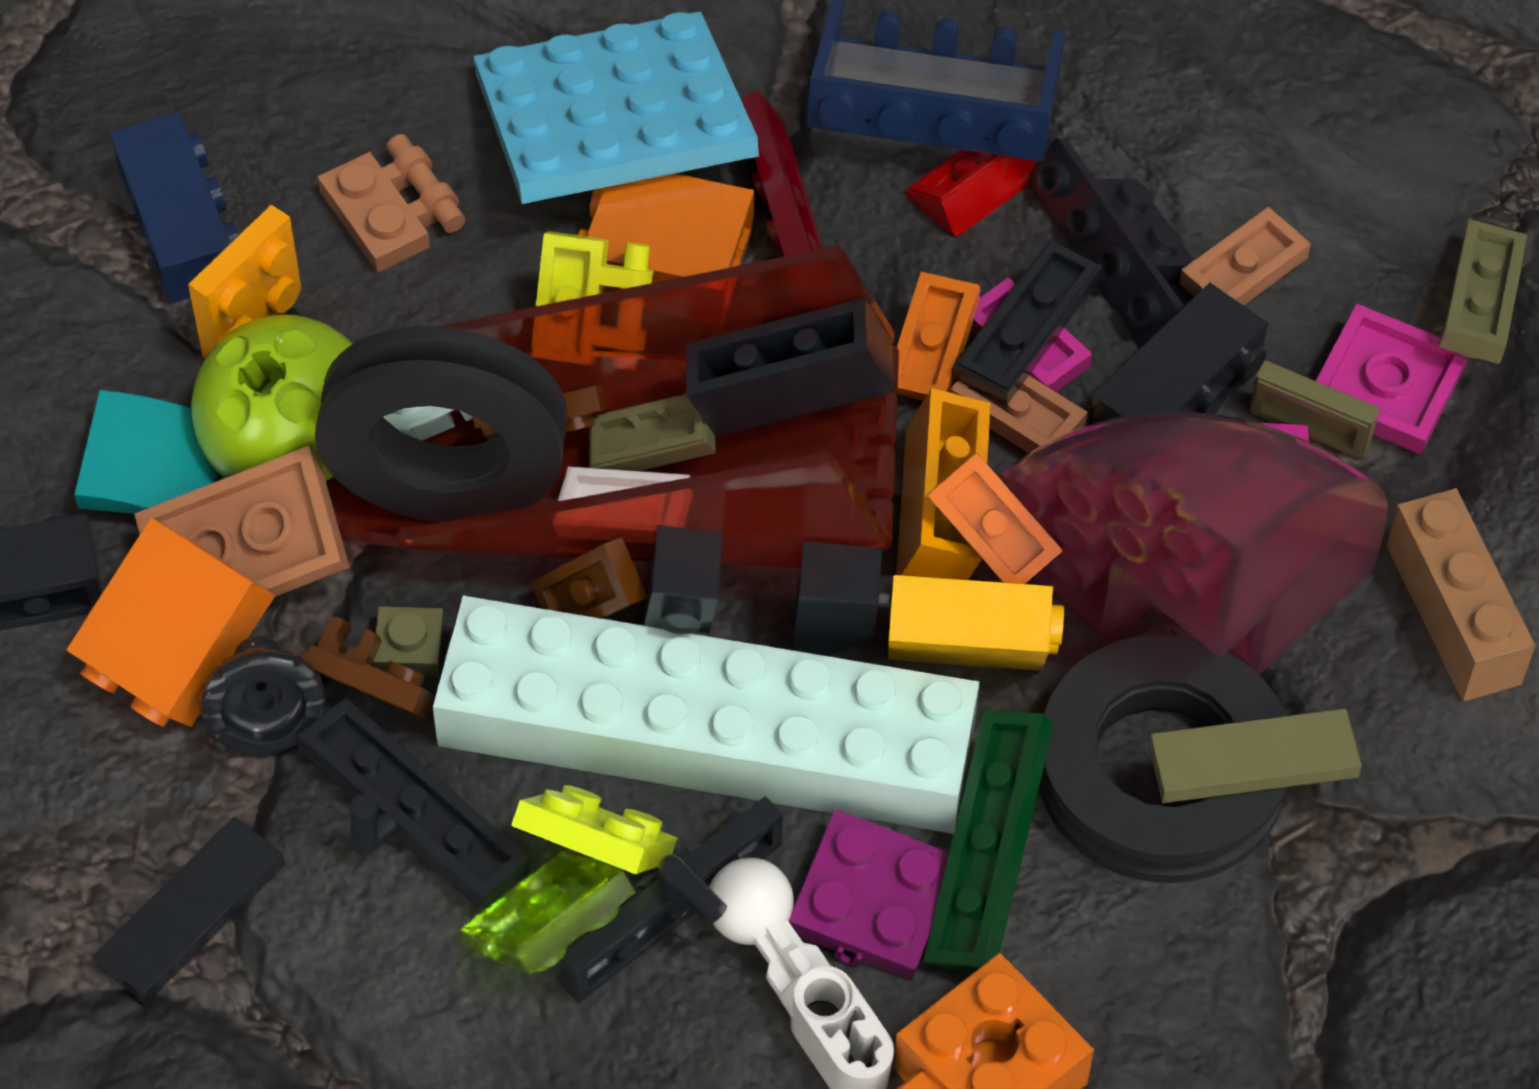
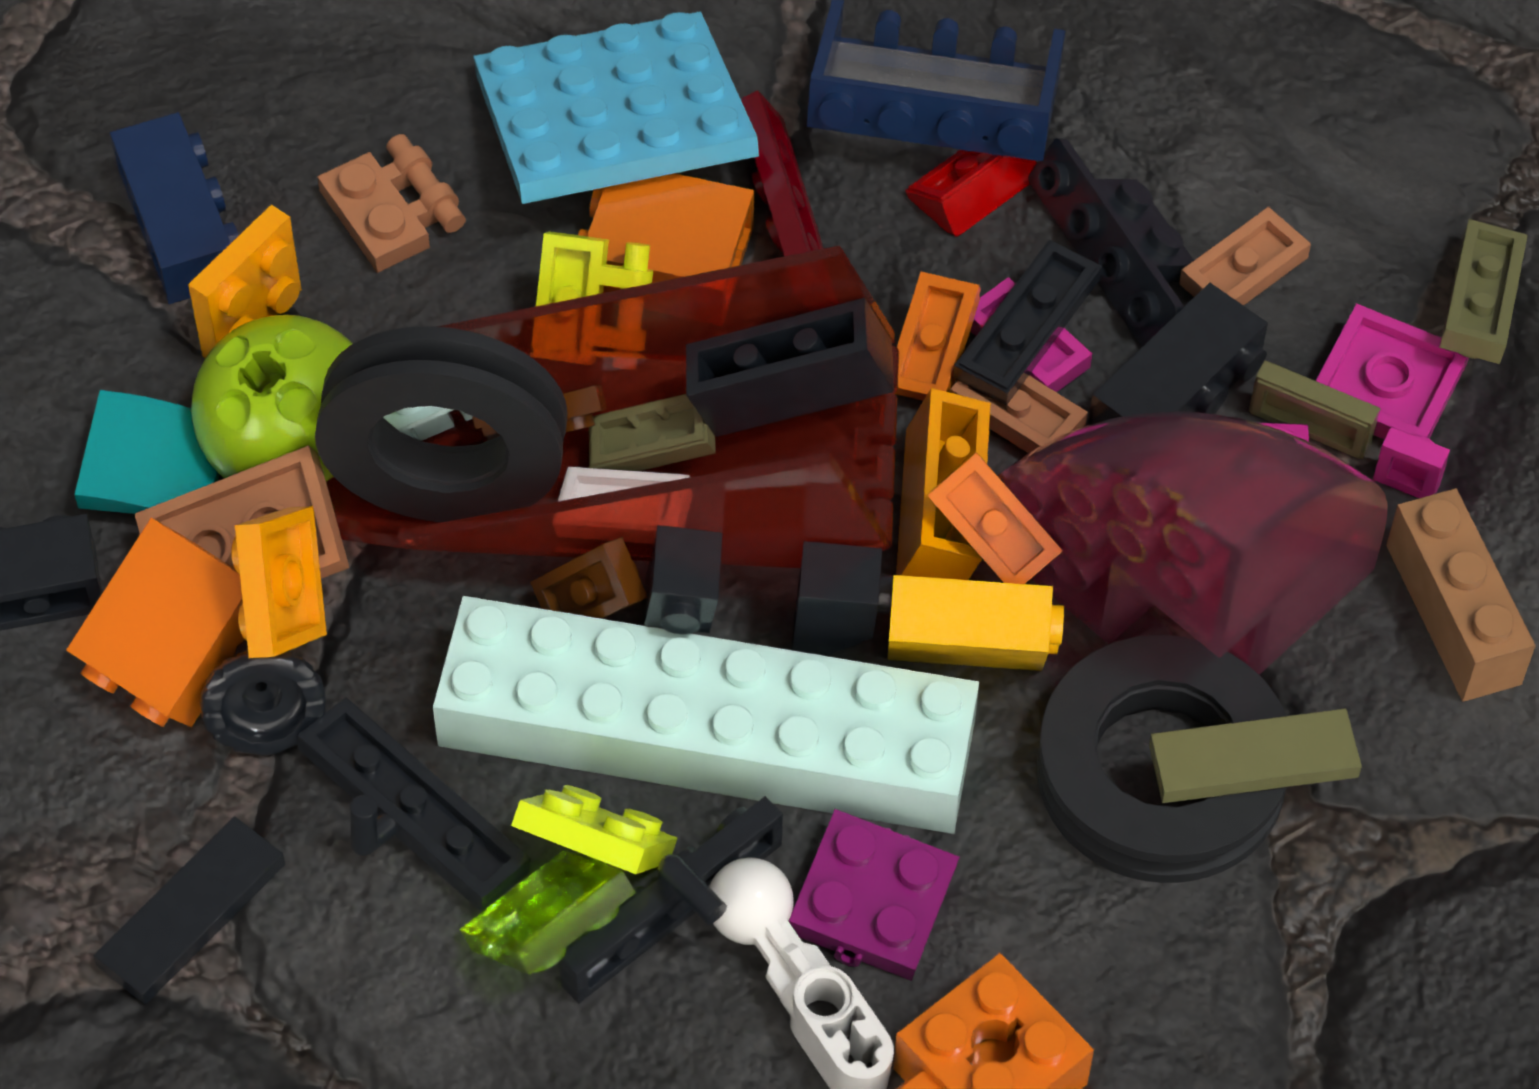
reddish brown plate [299,616,436,722] -> none
olive plate [373,606,445,677] -> none
dark green plate [923,710,1054,974] -> none
none -> light orange plate [231,506,327,658]
none -> dark pink plate [1373,427,1450,498]

